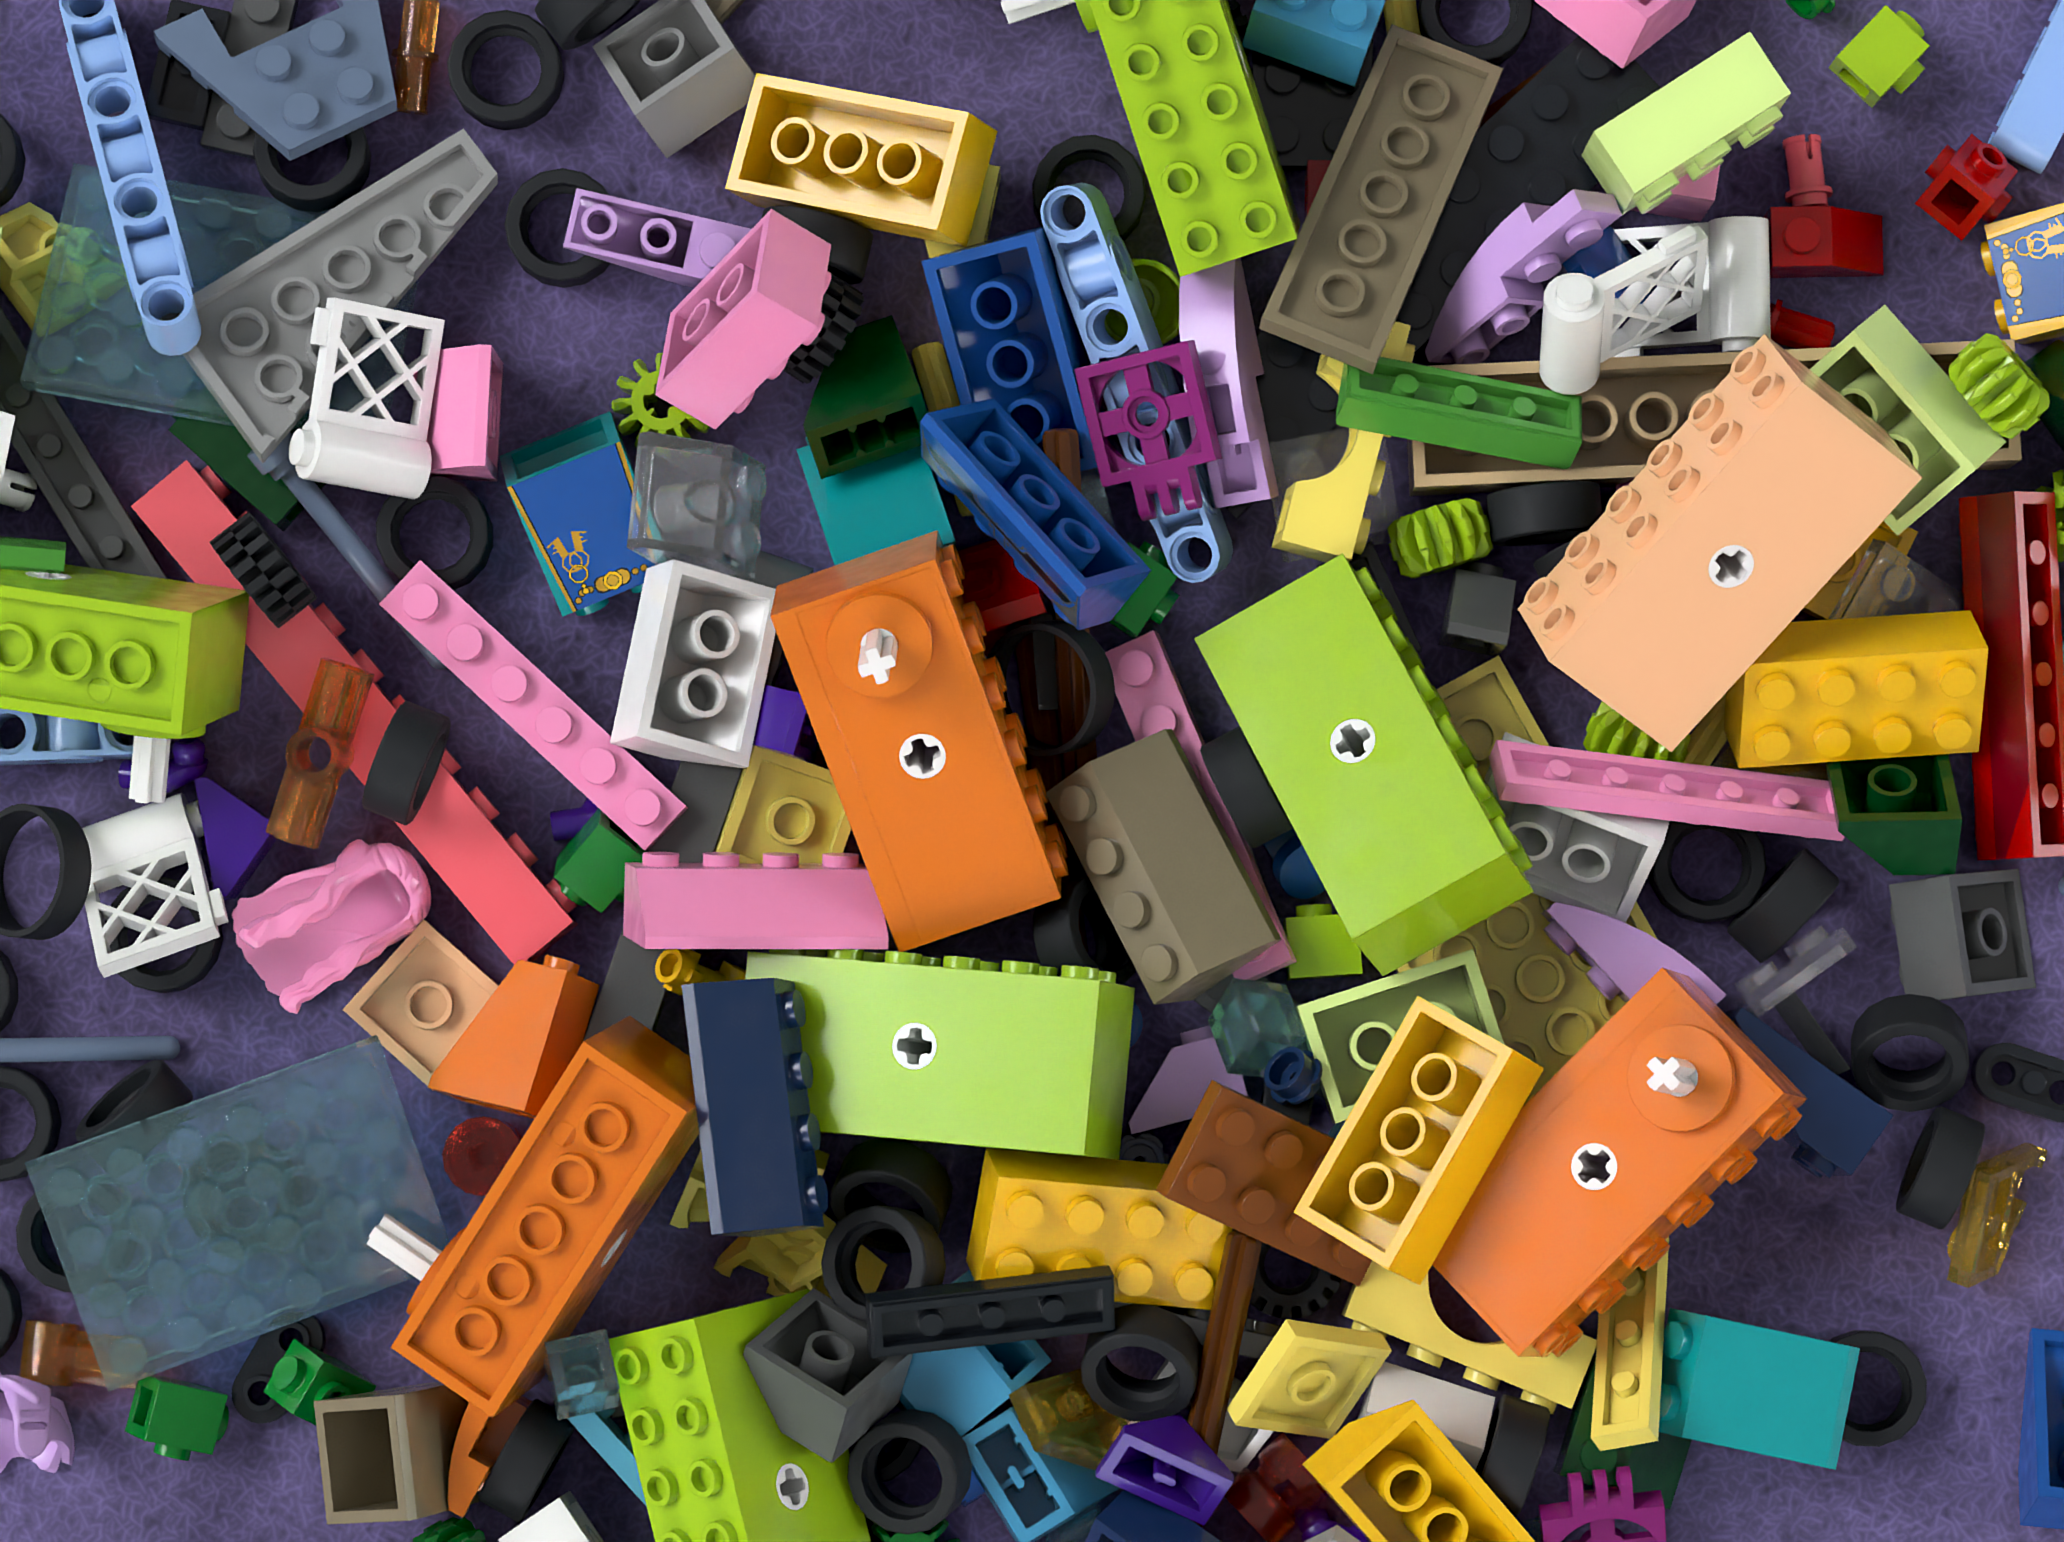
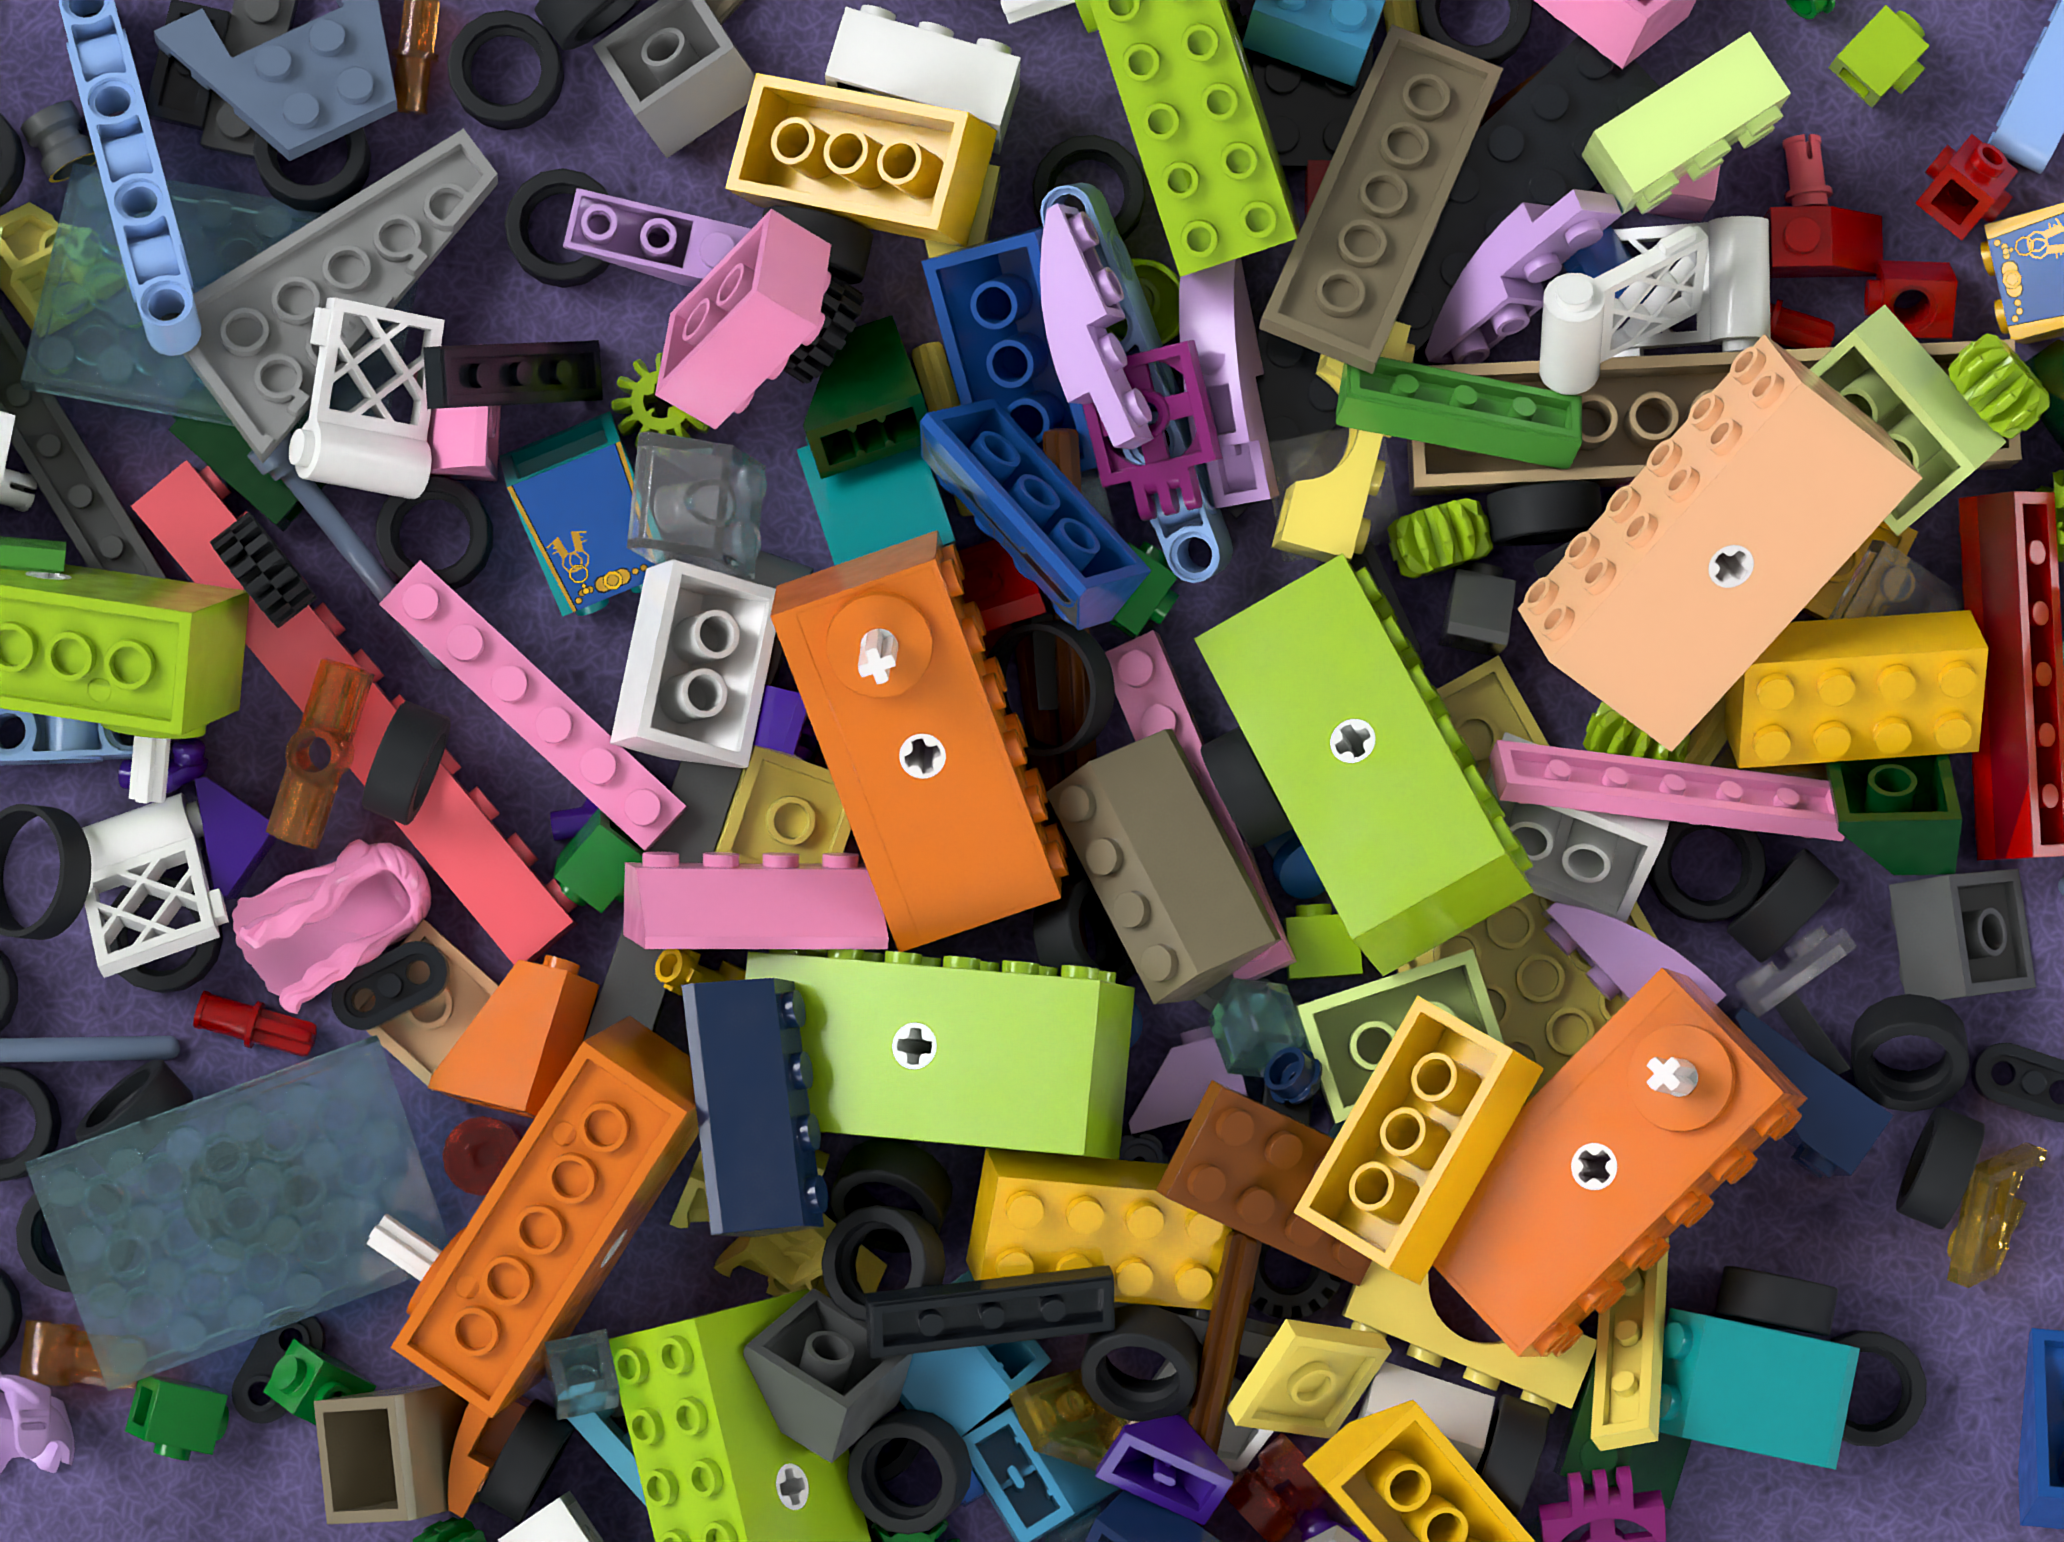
none -> dark grey wheel [20,100,97,183]
none -> red axle [193,991,317,1057]
none -> black plate [331,941,450,1031]
none -> black tile [423,340,603,409]
none -> white brick [825,5,1021,154]
none -> lavender slope [1040,203,1154,449]
none -> black tyre [1716,1265,1838,1336]
none -> red brick [1864,260,1958,339]

